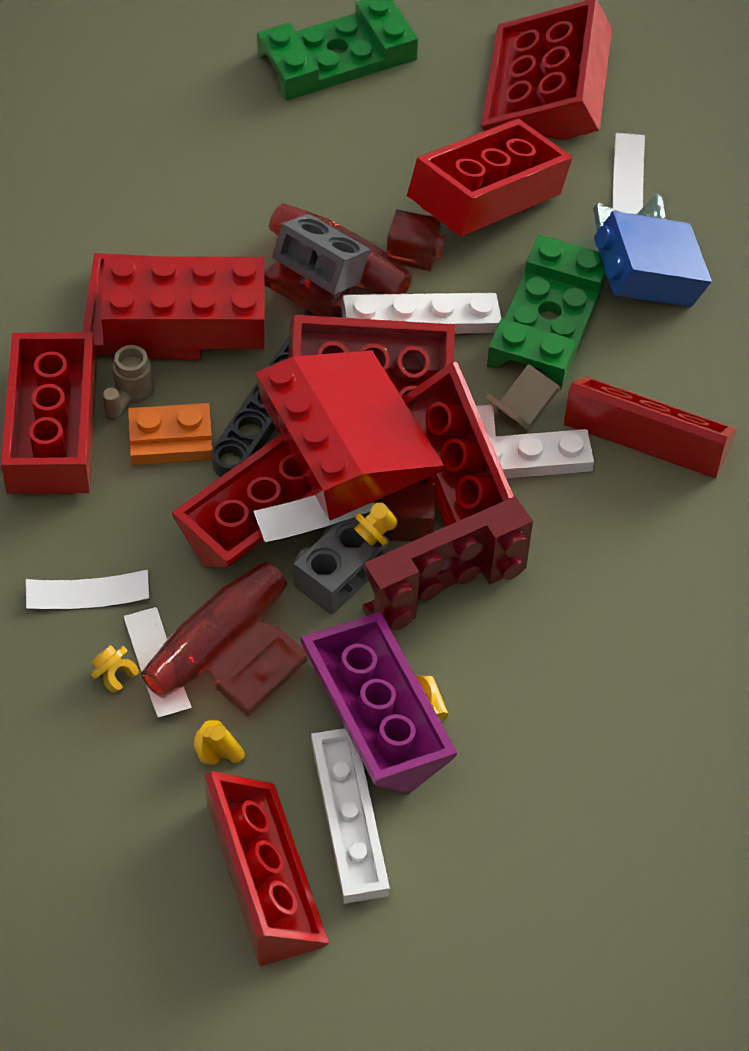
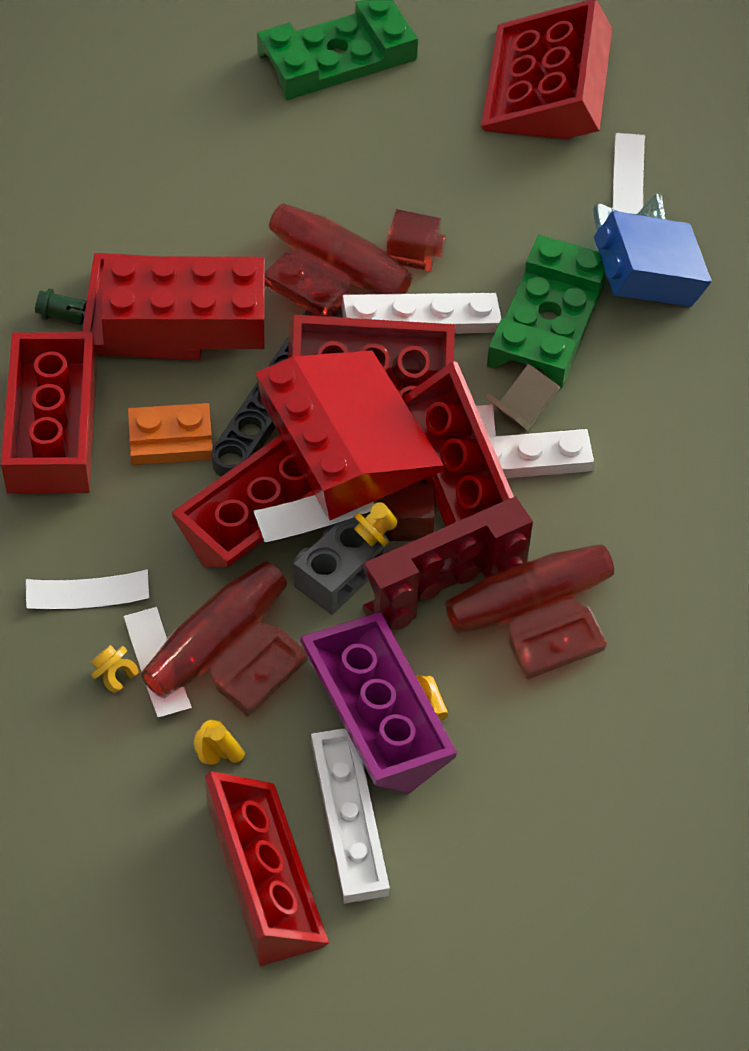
dark tan piece [103,345,154,419] -> none
dark grey brick [272,213,371,294] -> none
red brick [407,119,573,237] -> none
red slope [563,376,736,478] -> none
none -> dark green pin [35,288,87,325]
none -> clear red plate [445,544,614,680]

